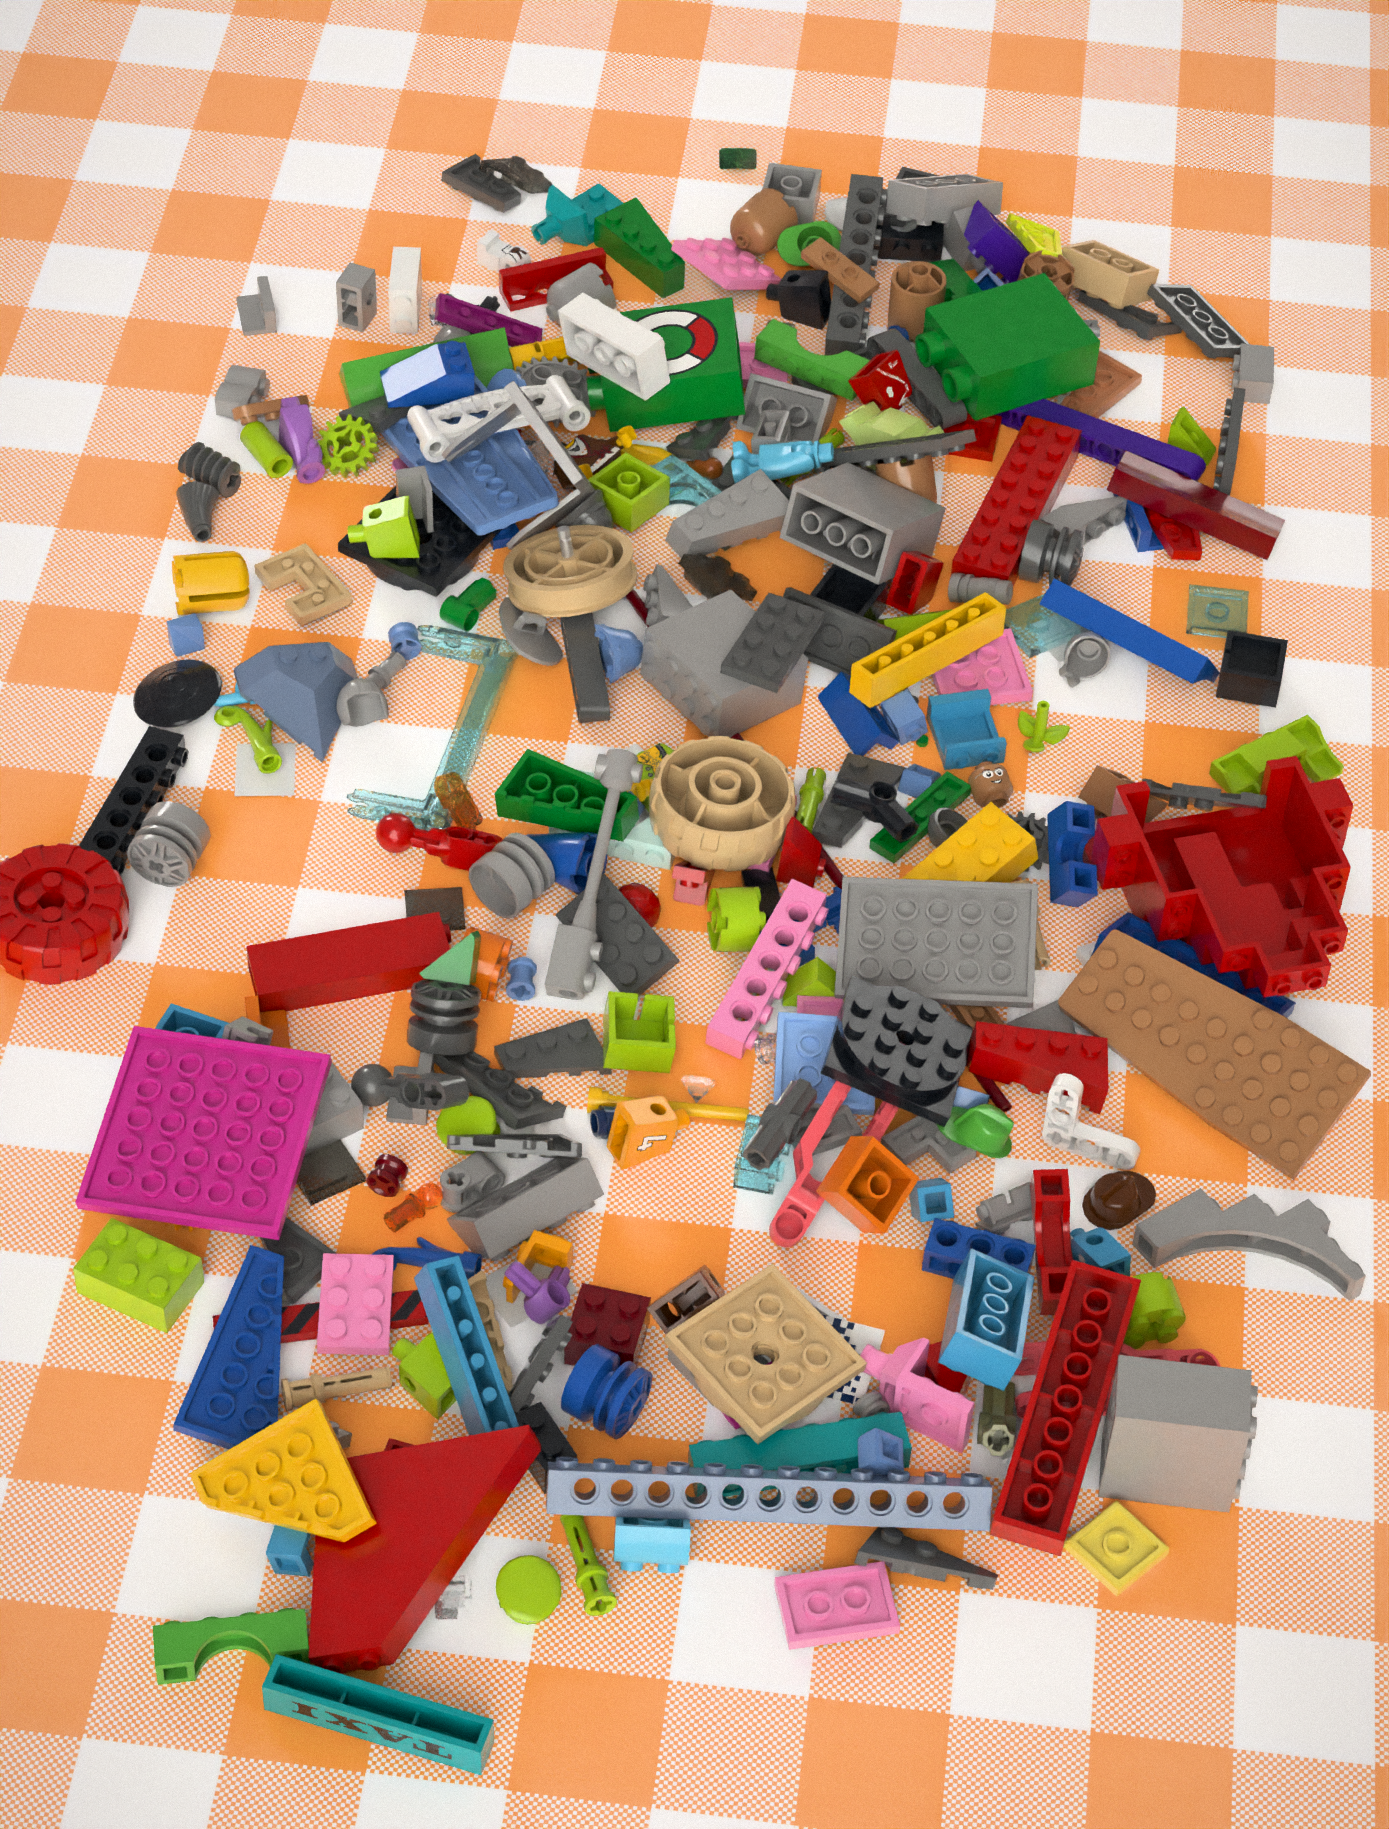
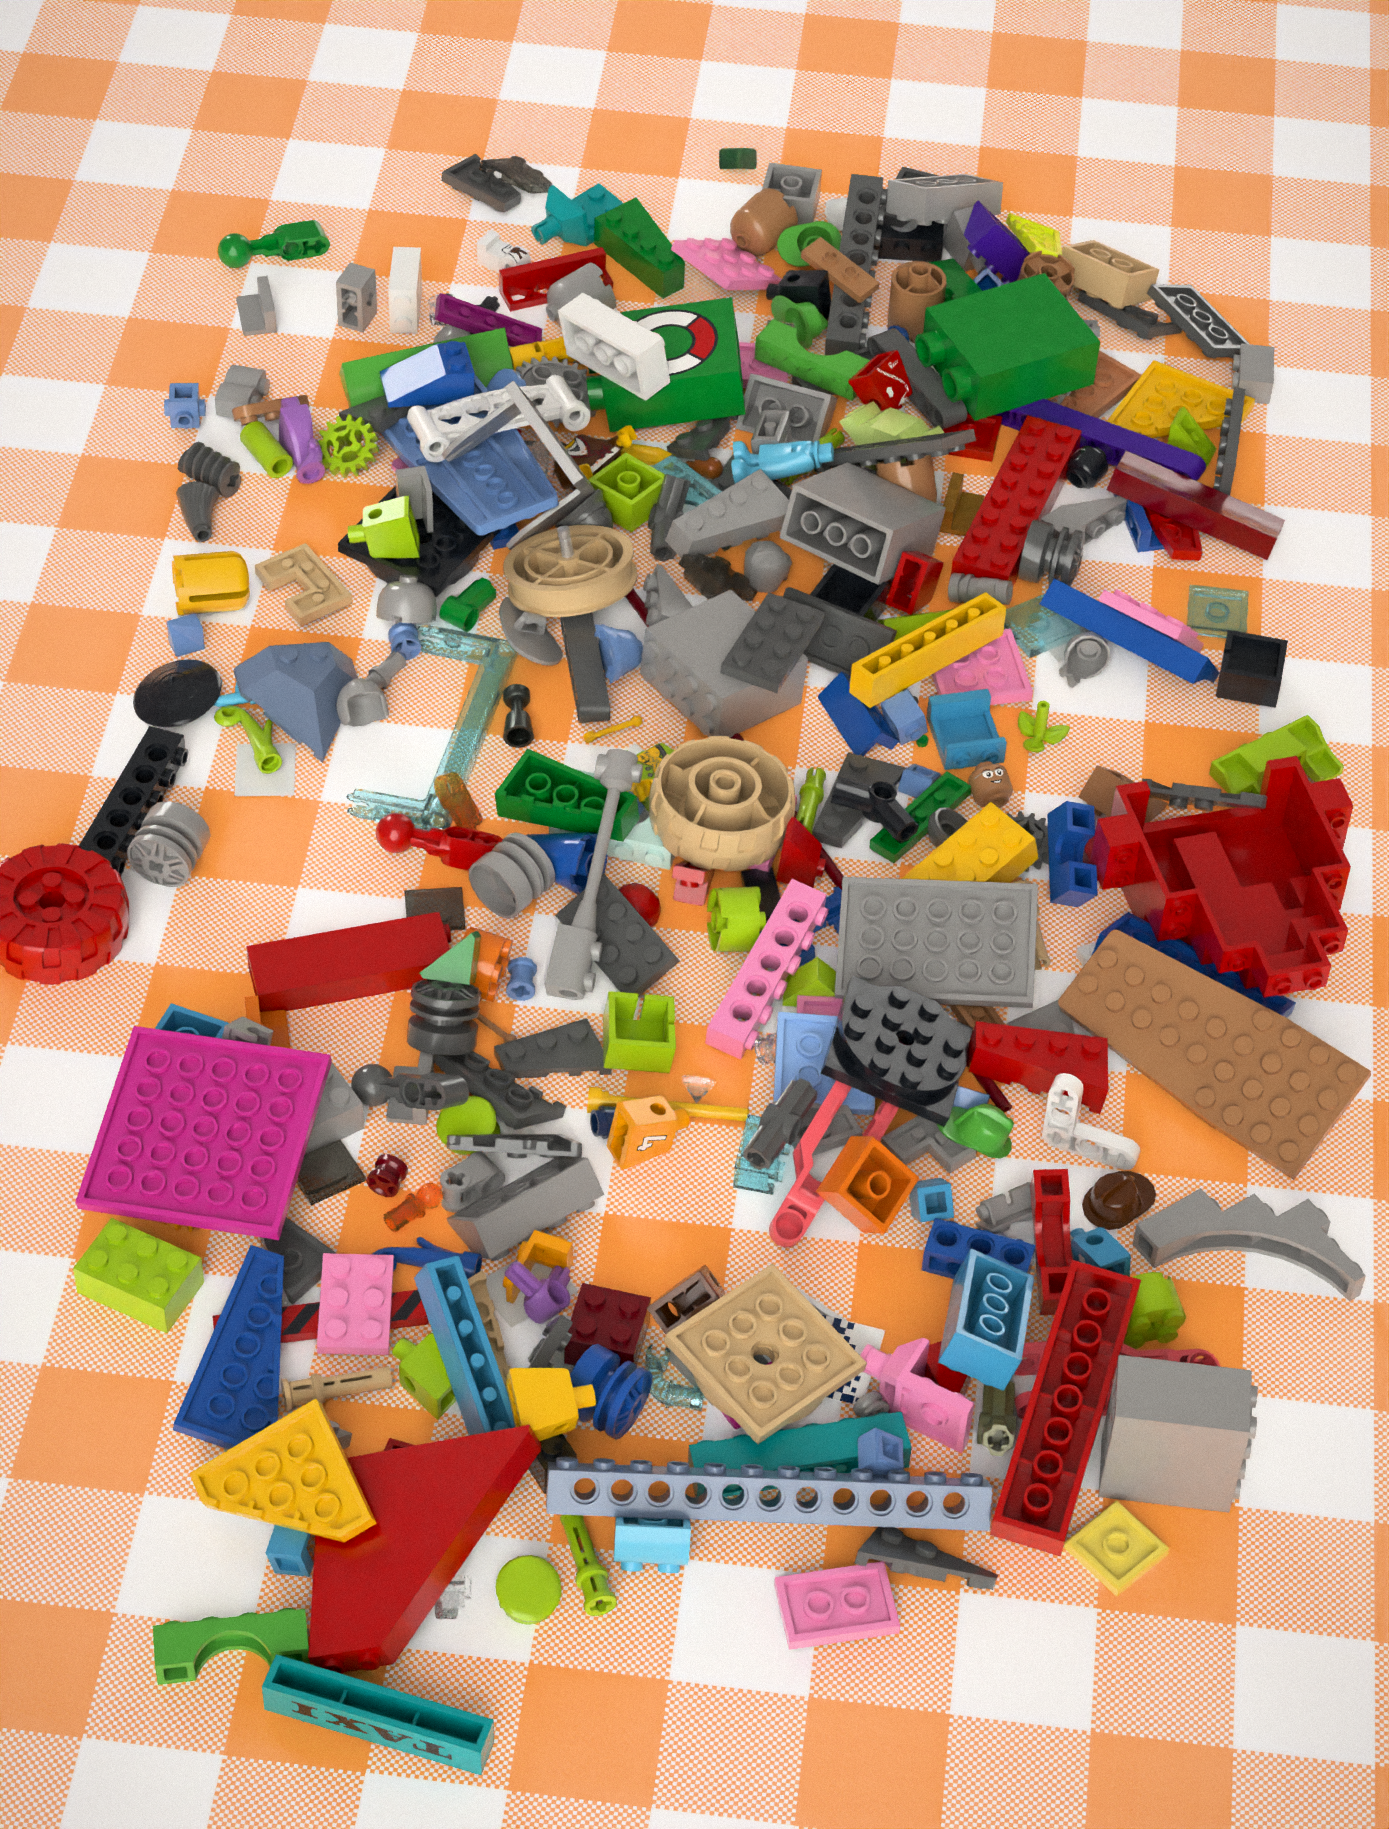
none -> medium blue brick [164,383,206,429]
none -> green beam [217,220,330,269]
none -> light grey cylinder [376,575,437,623]
none -> medium nougat hinge [476,1013,517,1043]
none -> pearl dark grey piece [503,684,534,748]
none -> yellow torso [506,1368,596,1441]
none -> yellow hinge [583,715,643,743]
none -> clear light blue piece [644,1344,704,1412]
none -> dark grey piece [648,474,691,562]
none -> light grey hair [744,541,792,593]
none -> bright green piece [771,295,828,349]
none -> pearl gold panel [939,472,985,536]
none -> black head [1066,446,1109,489]
none -> bright pink plate [1099,589,1204,653]
none -> yellow plate [1106,360,1255,438]

